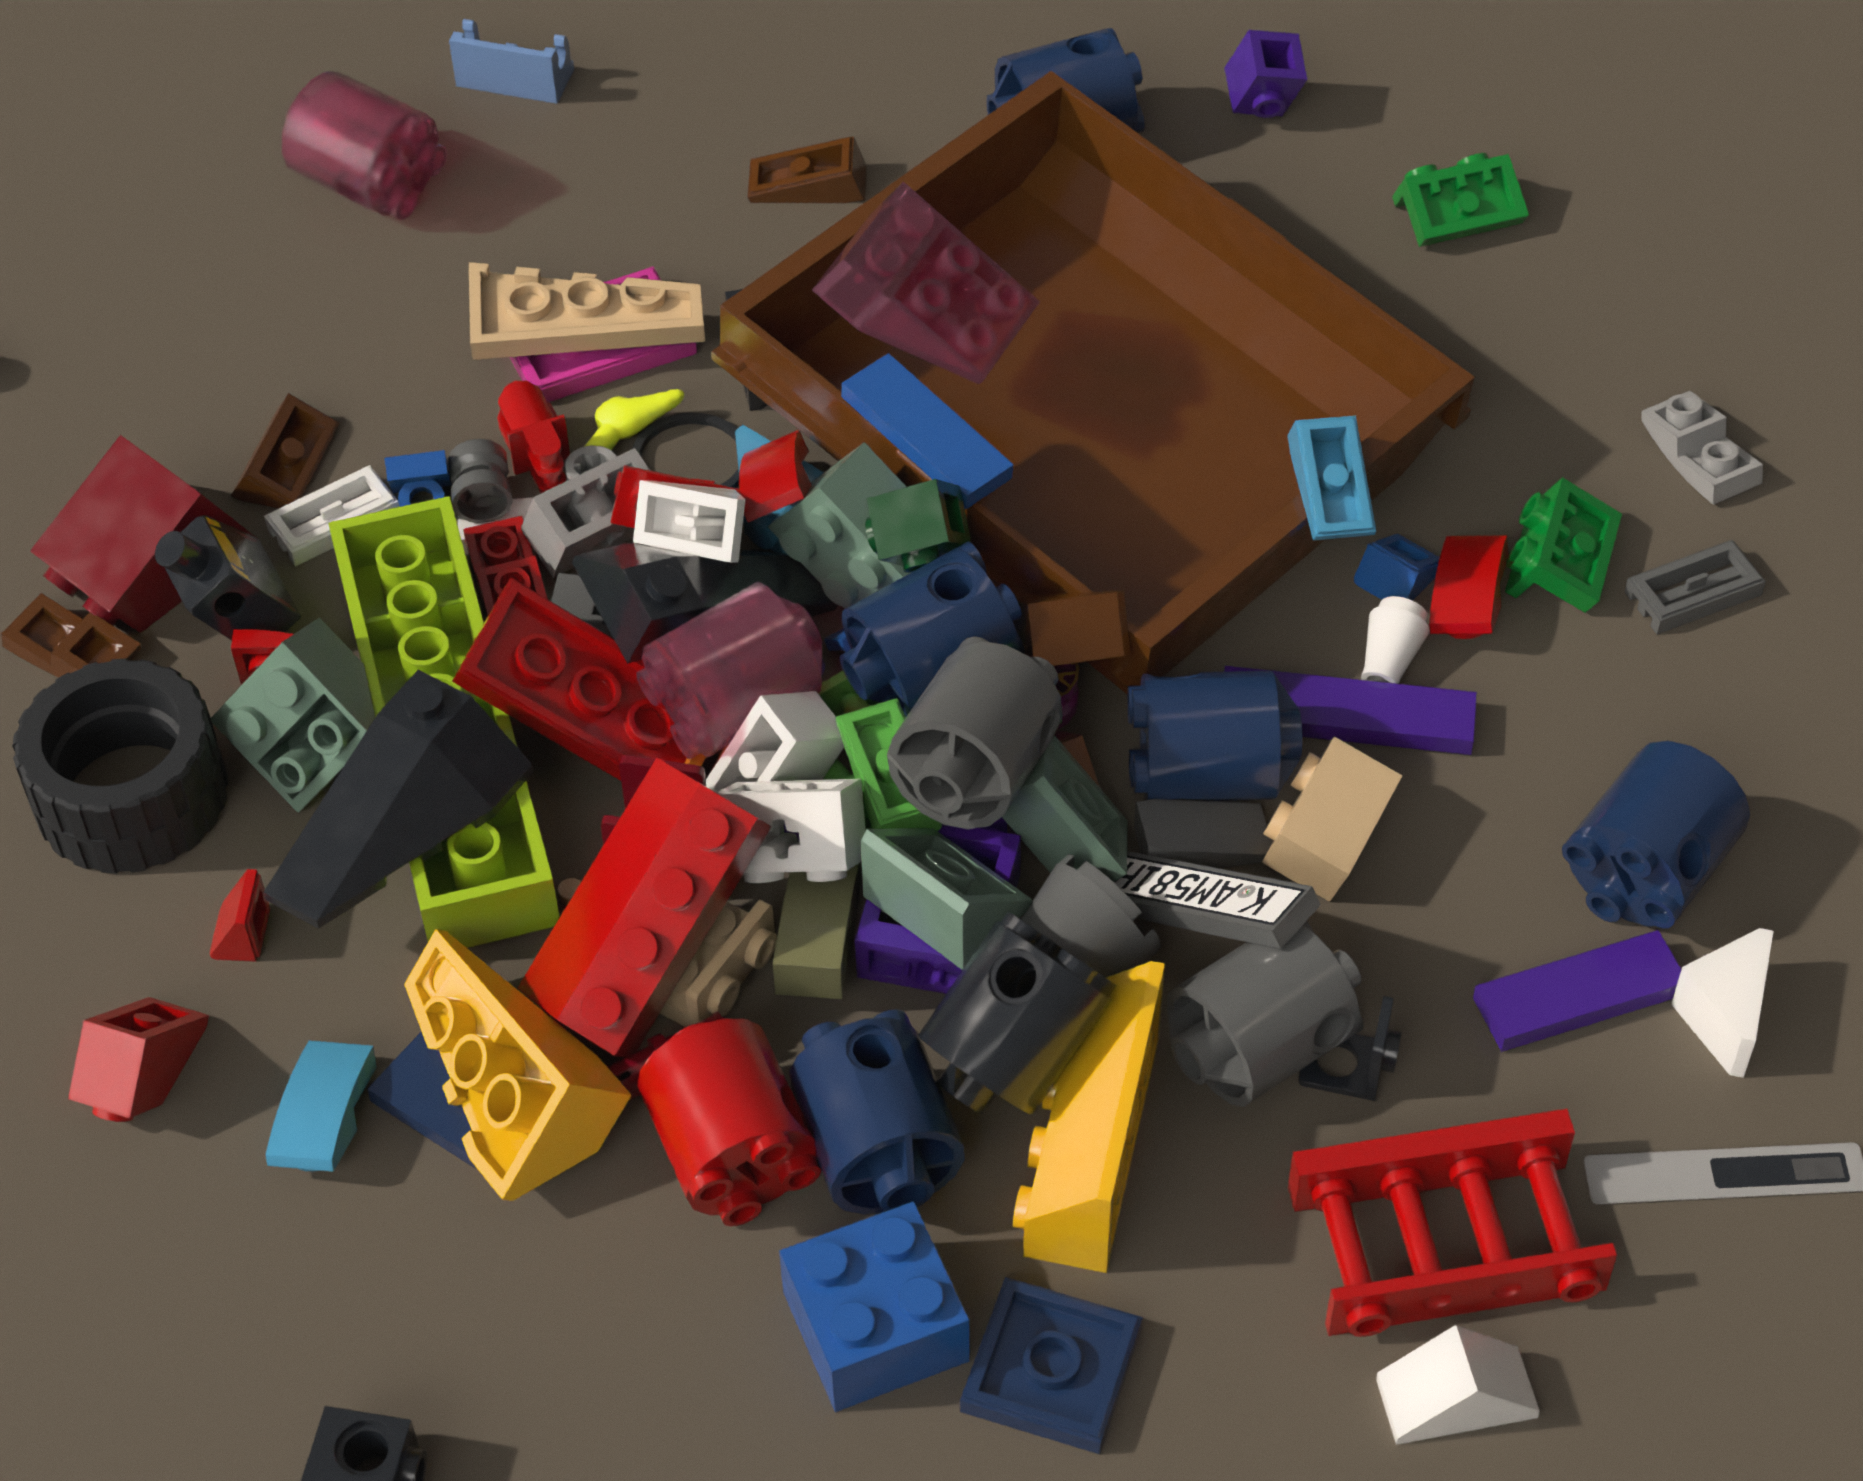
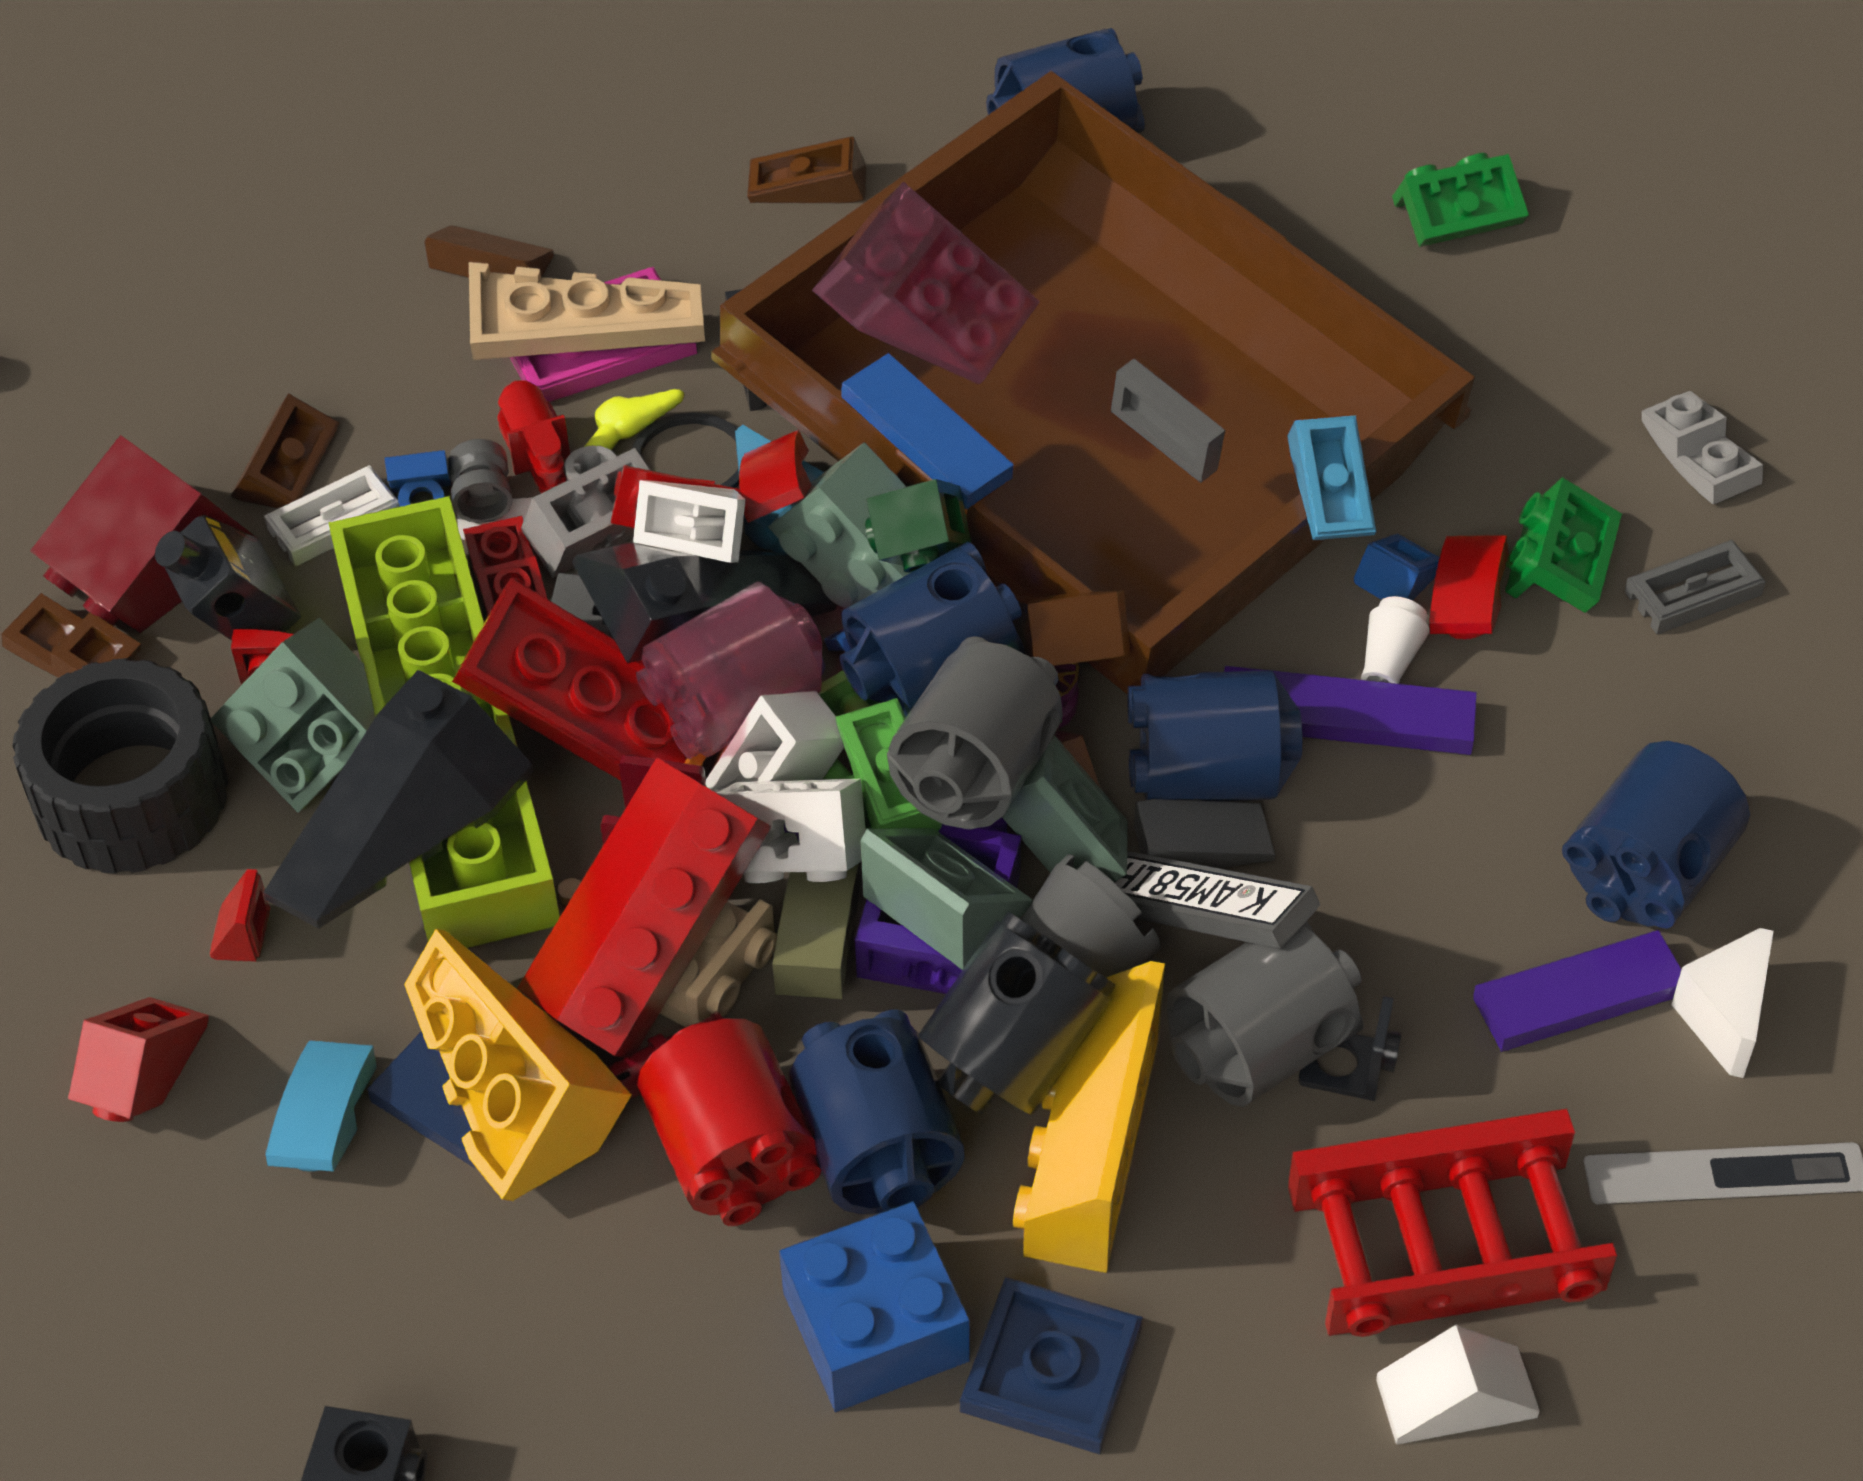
clear pink cylinder [282,71,447,220] -> none
medium blue hinge [449,19,574,104] -> none
dark purple brick [1224,30,1308,118] -> none
tan brick [1261,737,1402,902] -> none
none -> reddish brown slope [424,225,554,278]
none -> dark grey tile [1111,359,1225,483]

